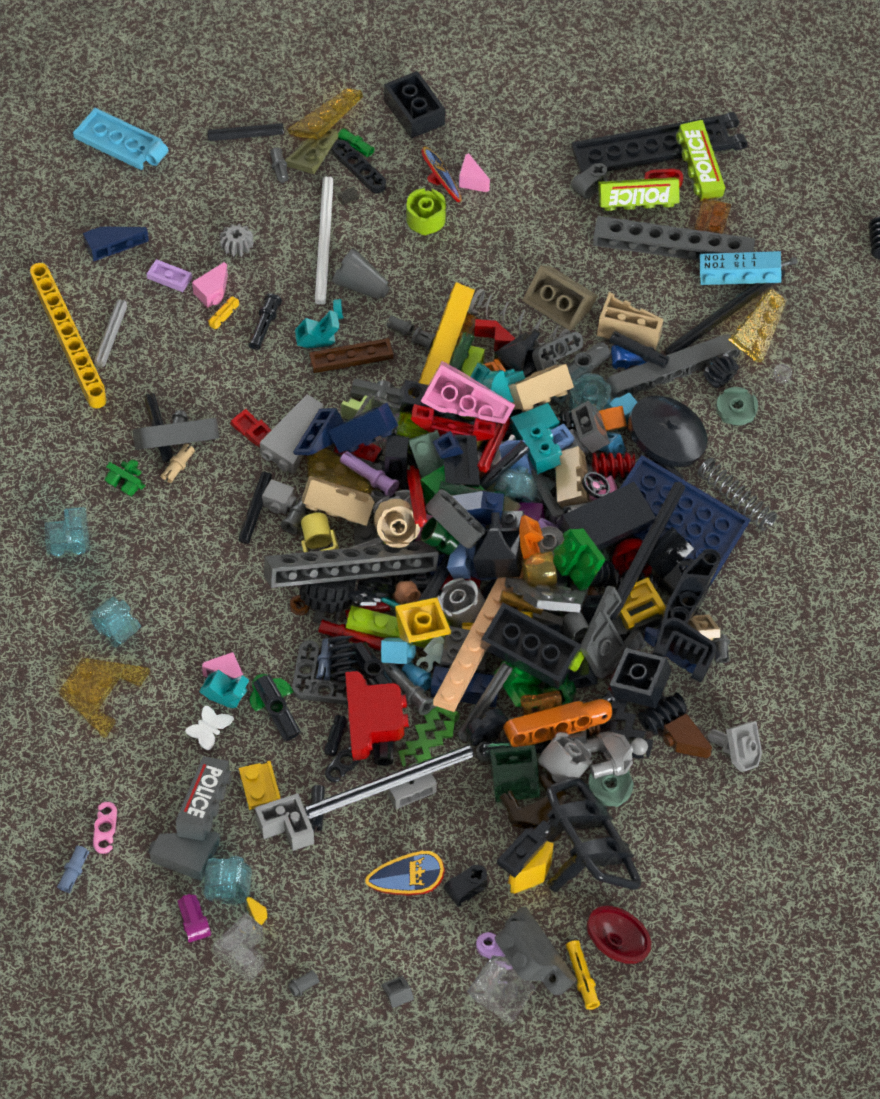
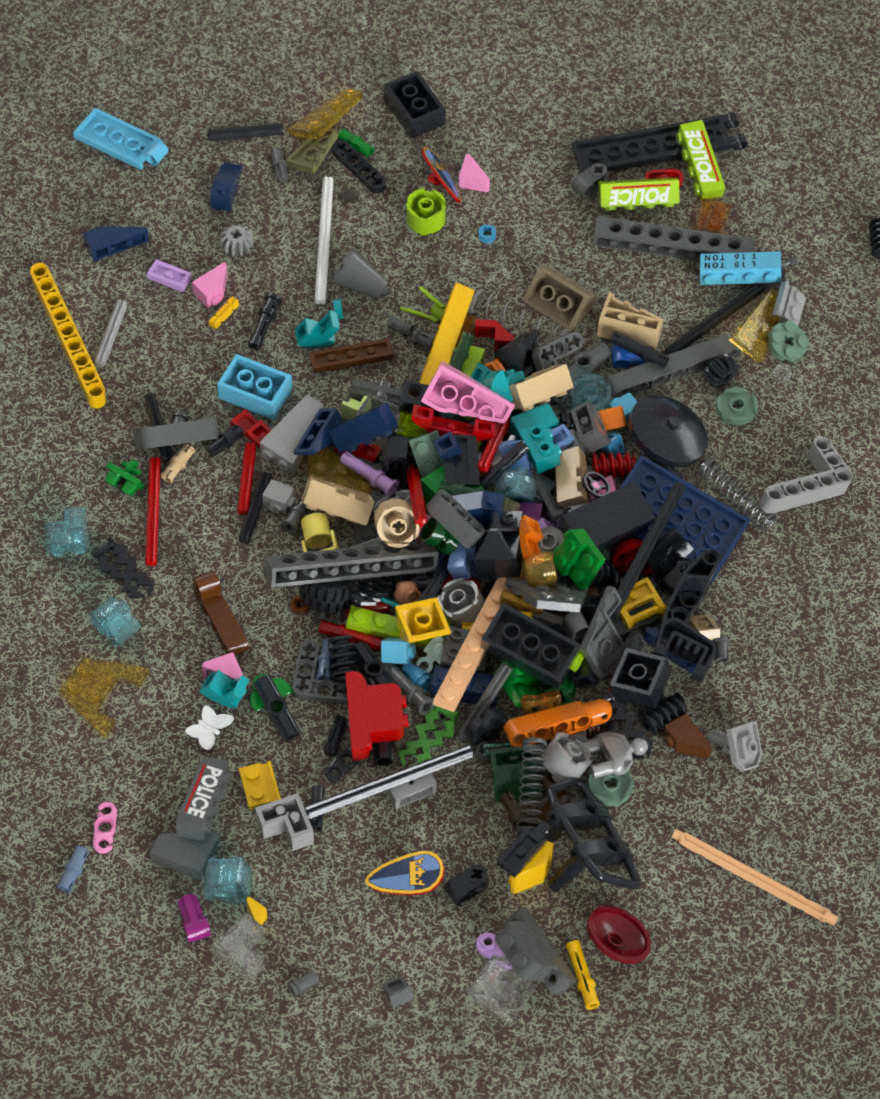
none -> black piece [92,537,155,598]
none -> red axle [145,457,161,566]
none -> reddish brown beam [193,570,249,655]
none -> black axle [207,424,244,457]
none -> dark blue slope [210,163,243,211]
none -> medium azure brick [217,354,293,420]
none -> red axle [237,442,256,515]
none -> lime plant [400,287,446,324]
none -> dark azure bush [478,224,496,243]
none -> dark grey piece [516,737,547,836]
none -> light nougat piece [672,829,838,926]
none -> light grey beam [759,436,853,513]
none -> sand green plate [768,321,809,362]
none -> light grey plate [772,281,806,326]

